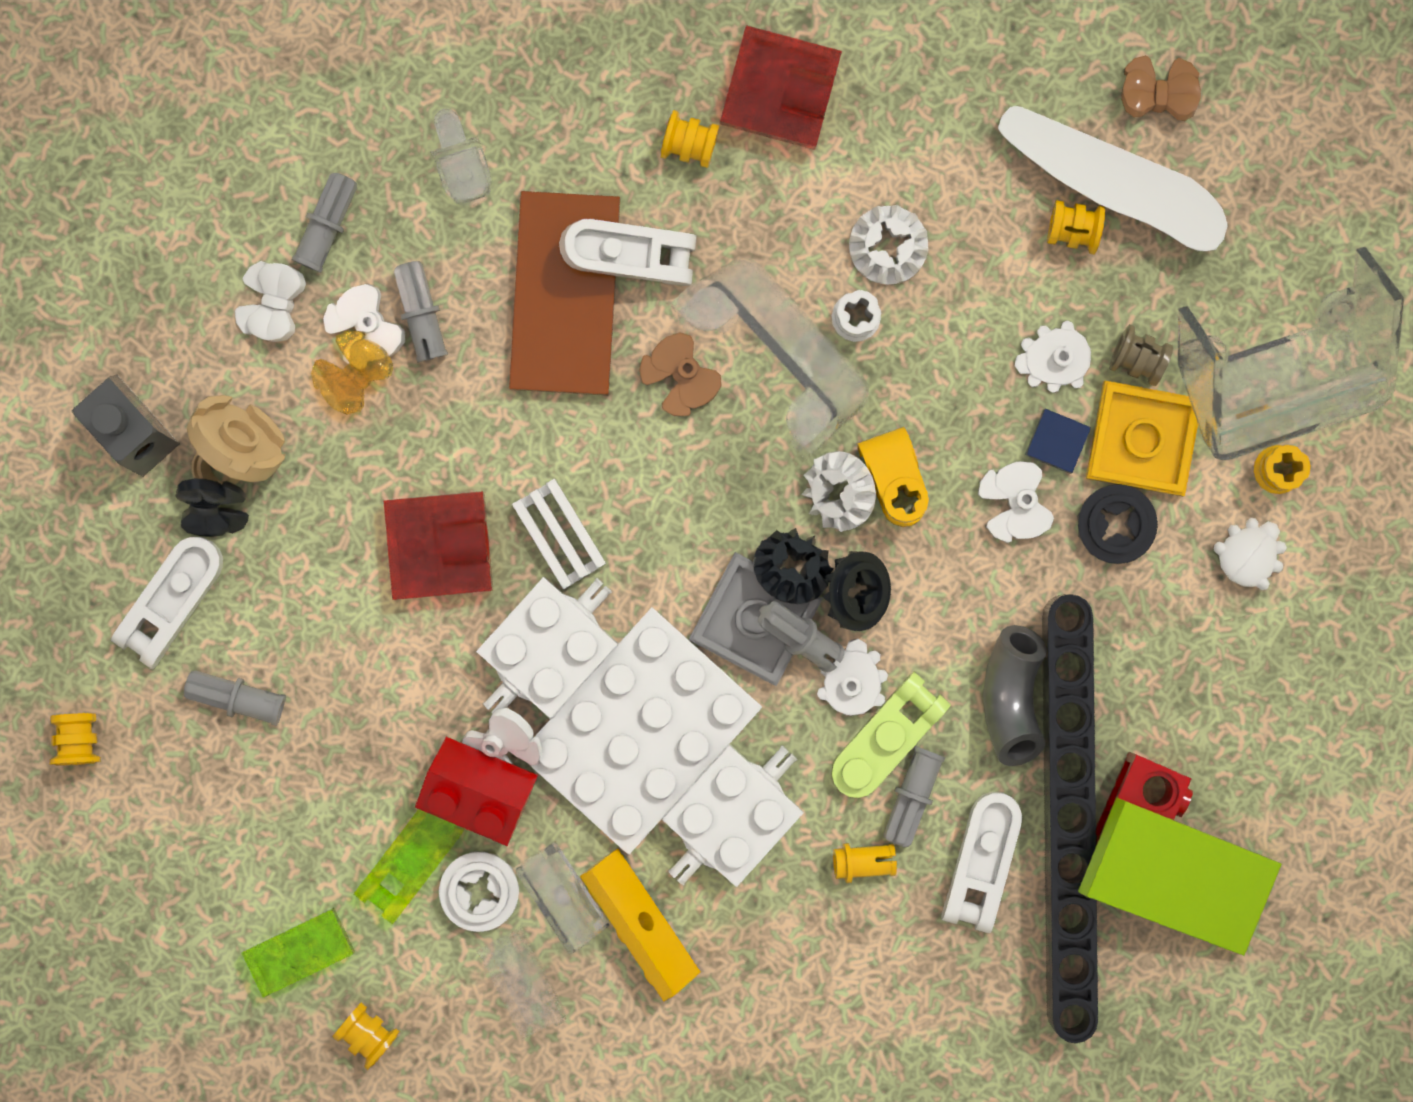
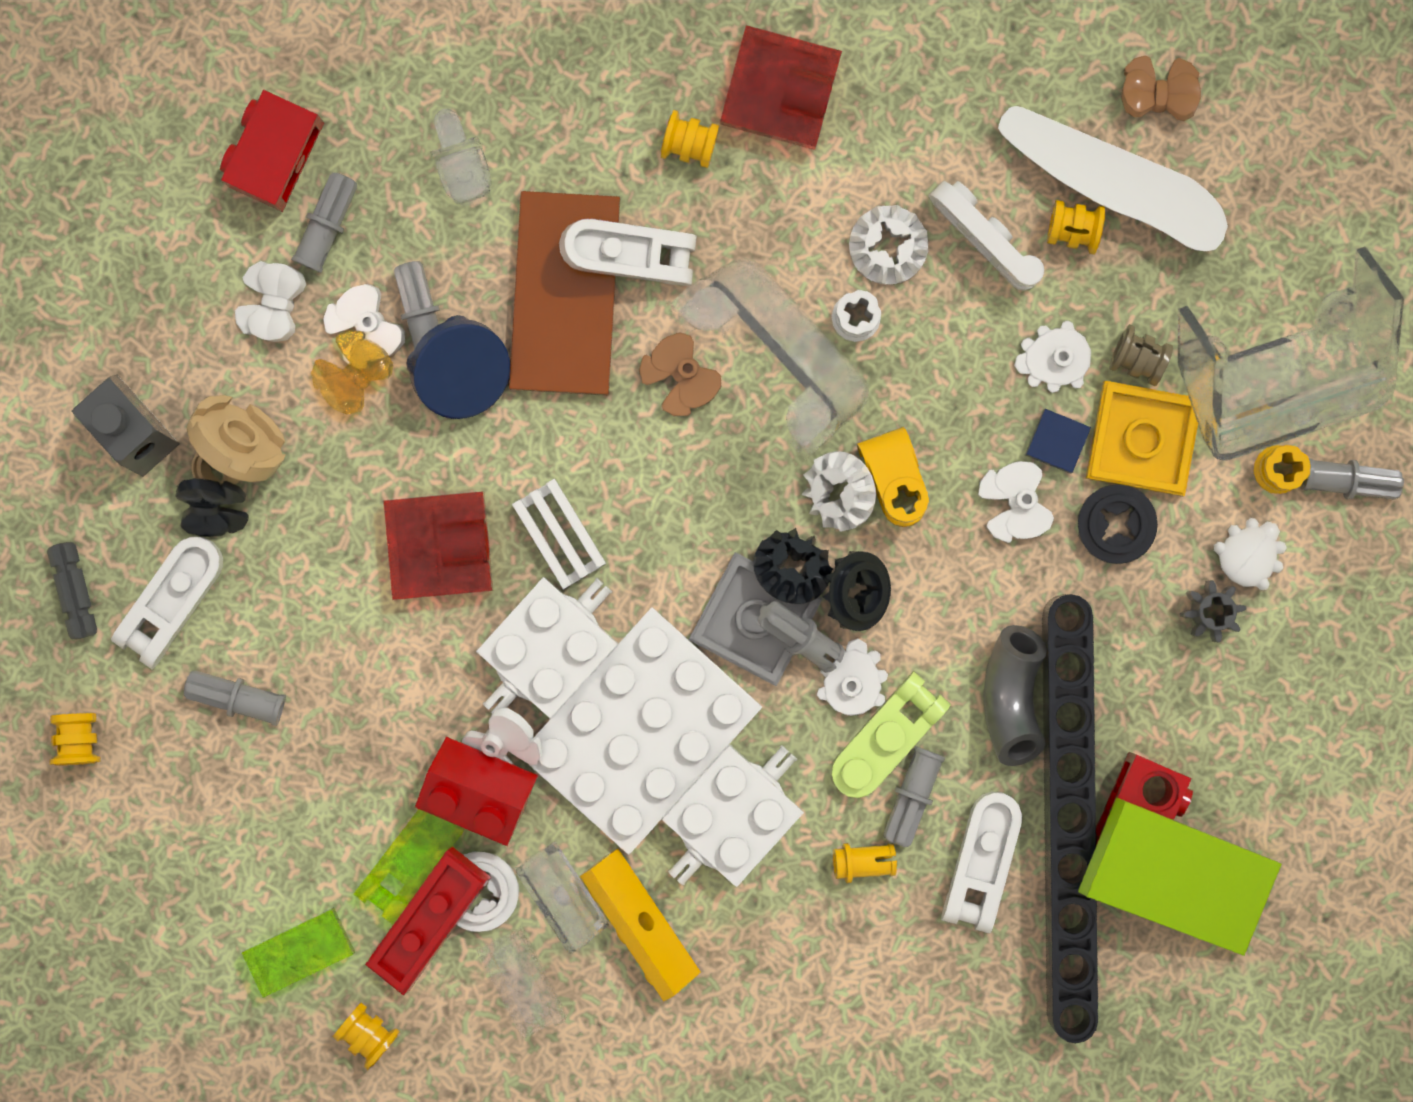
none -> dark grey axle [47,542,97,640]
none -> red brick [220,89,324,212]
none -> red tile [365,846,491,996]
none -> dark blue tile [406,315,510,419]
none -> white plate [929,181,1044,291]
none -> dark grey gear [1180,580,1247,643]
none -> light grey axle [1301,458,1404,500]

